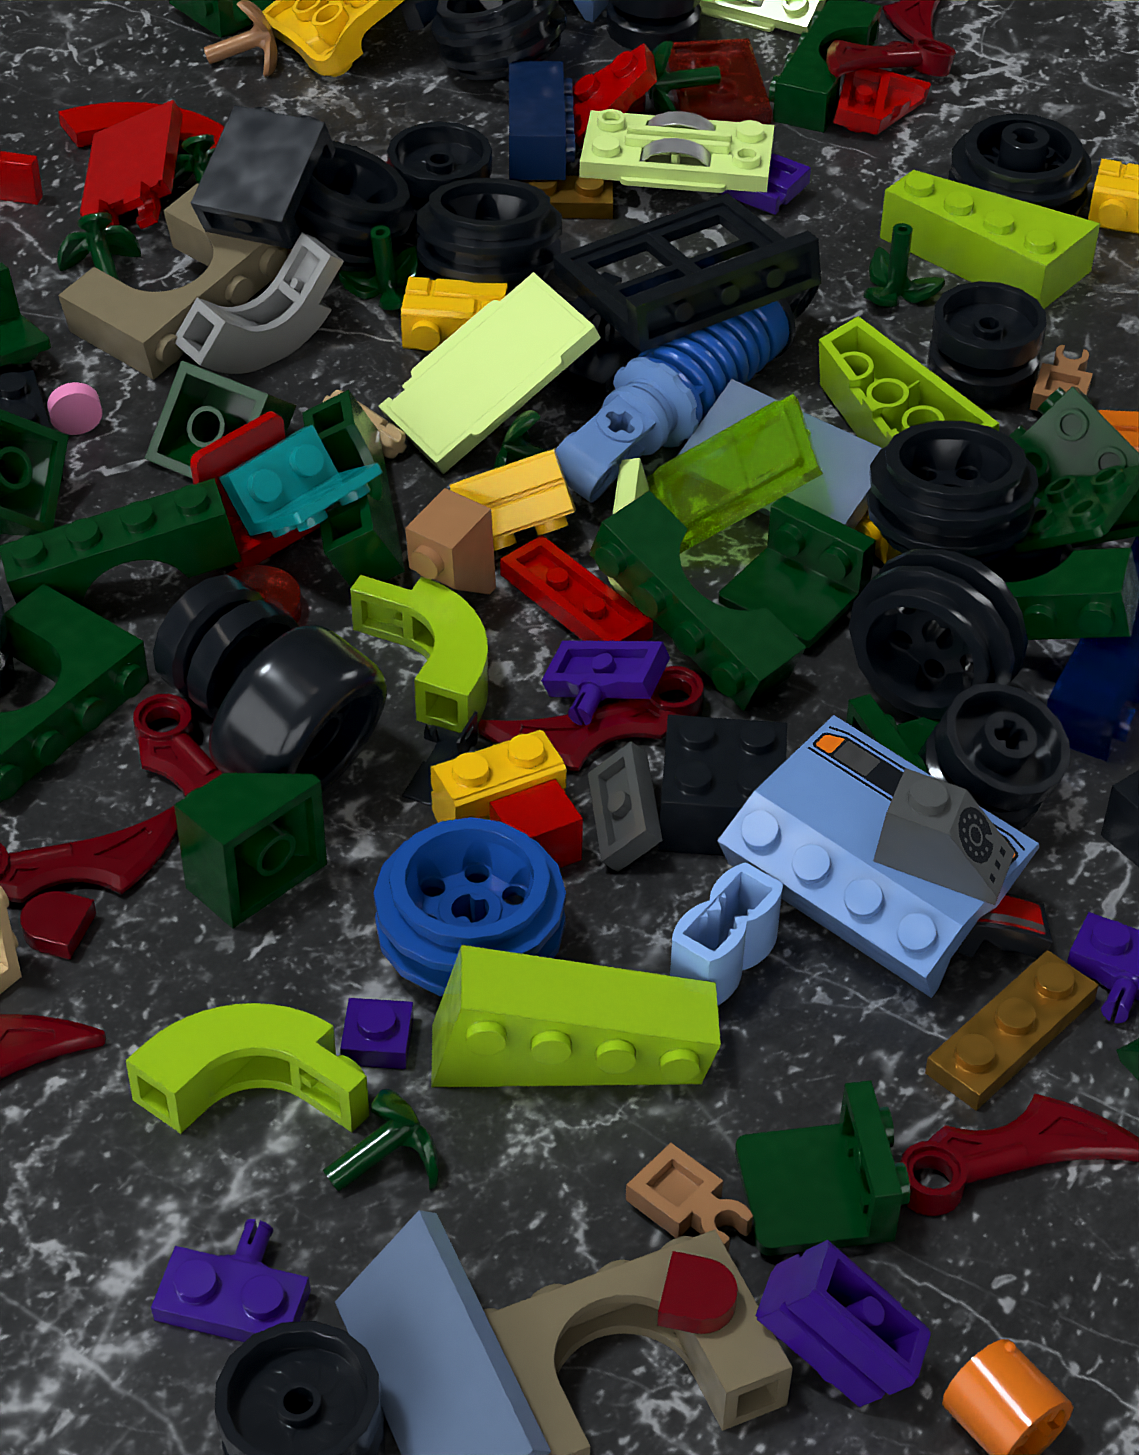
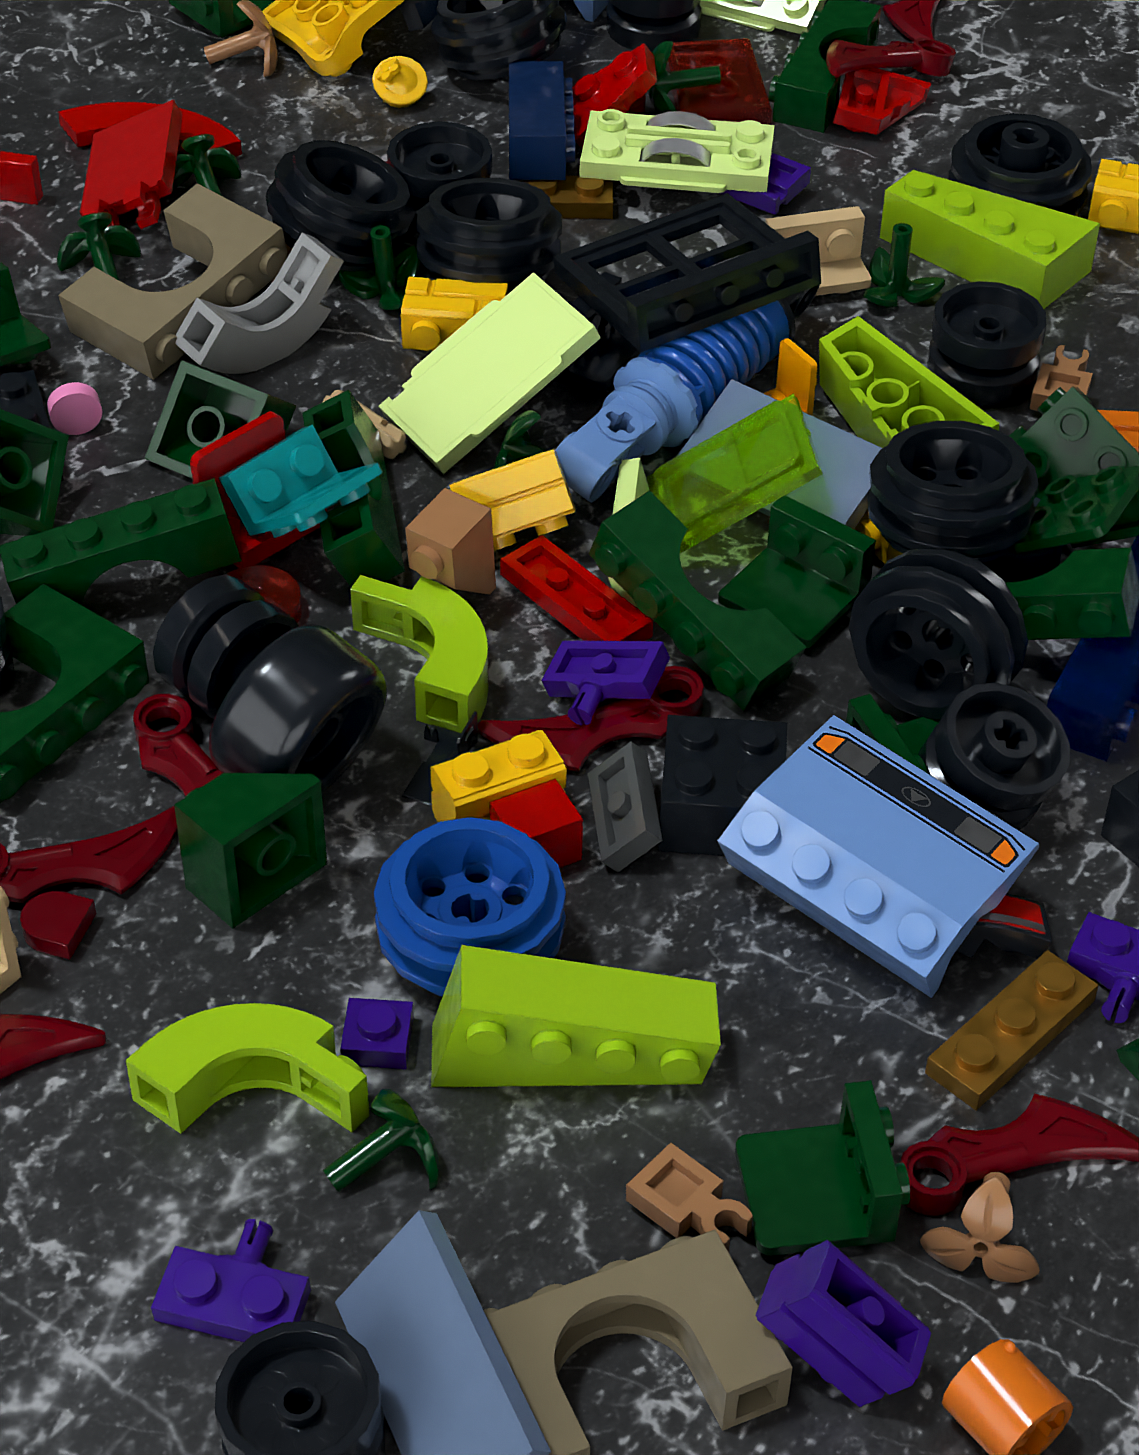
black panel [191,105,336,249] -> none
dark red tile [657,1251,738,1334] -> none
light blue brick [670,862,783,1005] -> none
dark grey slope [873,768,1015,905] -> none
none -> yellow hat [372,56,428,108]
none -> light orange bracket [764,338,818,416]
none -> tan bracket [765,206,871,296]
none -> medium nougat plant [920,1172,1040,1283]

